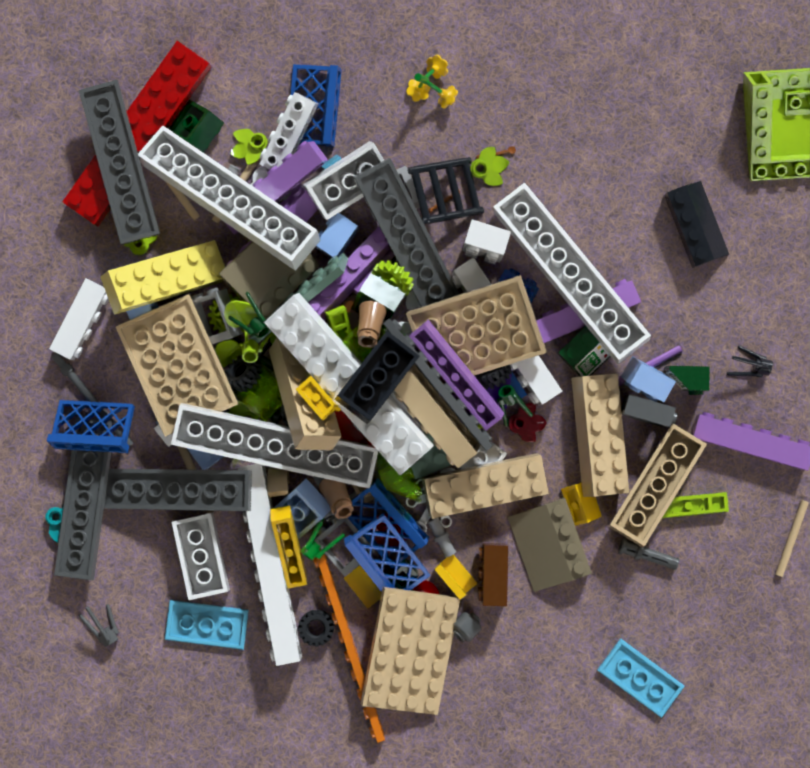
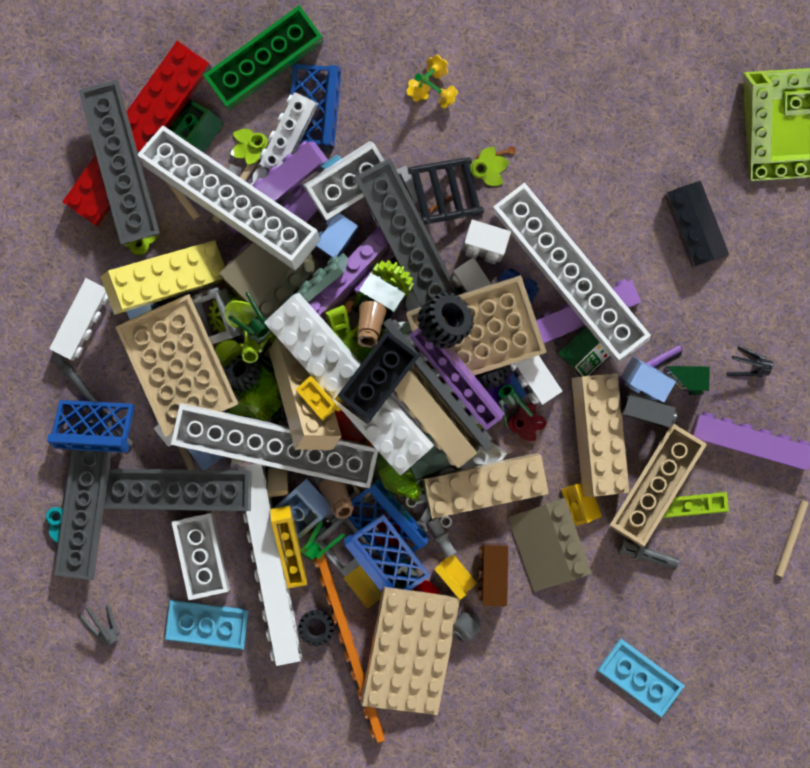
none -> green brick [203,5,324,111]
none -> black tyre [417,292,474,349]

